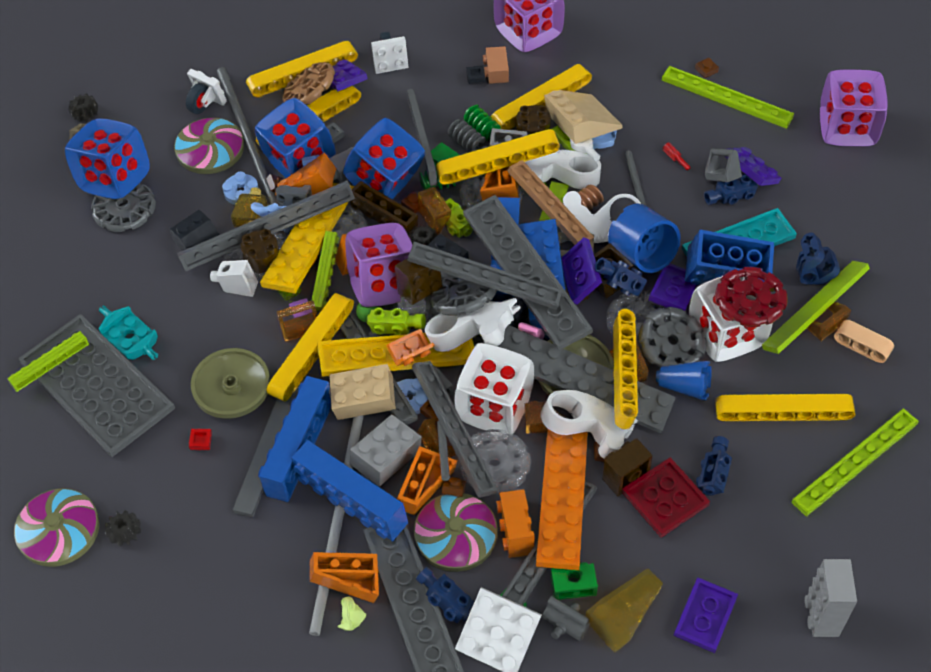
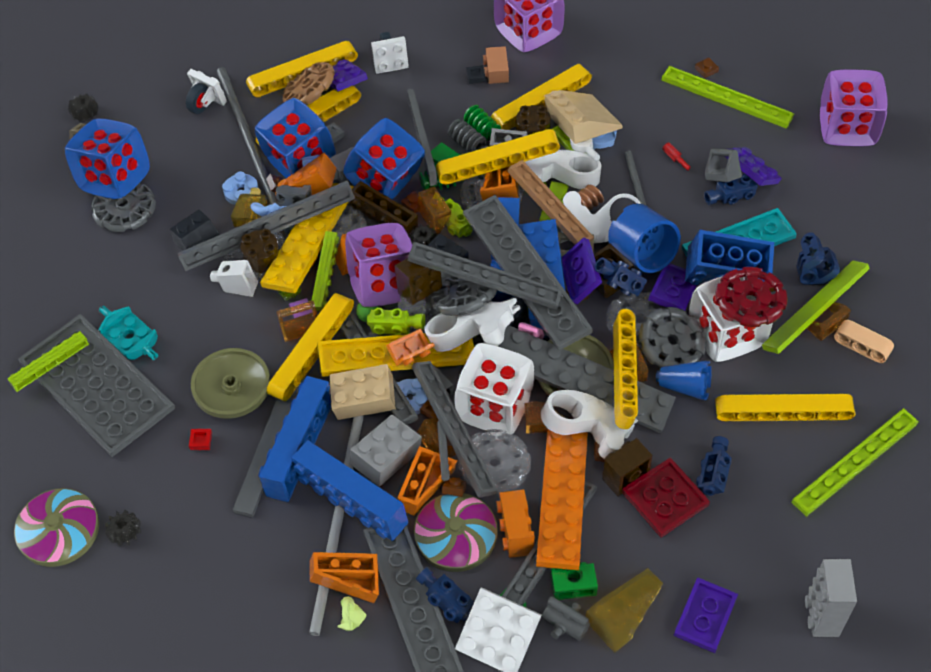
dish [174,118,244,174] -> none

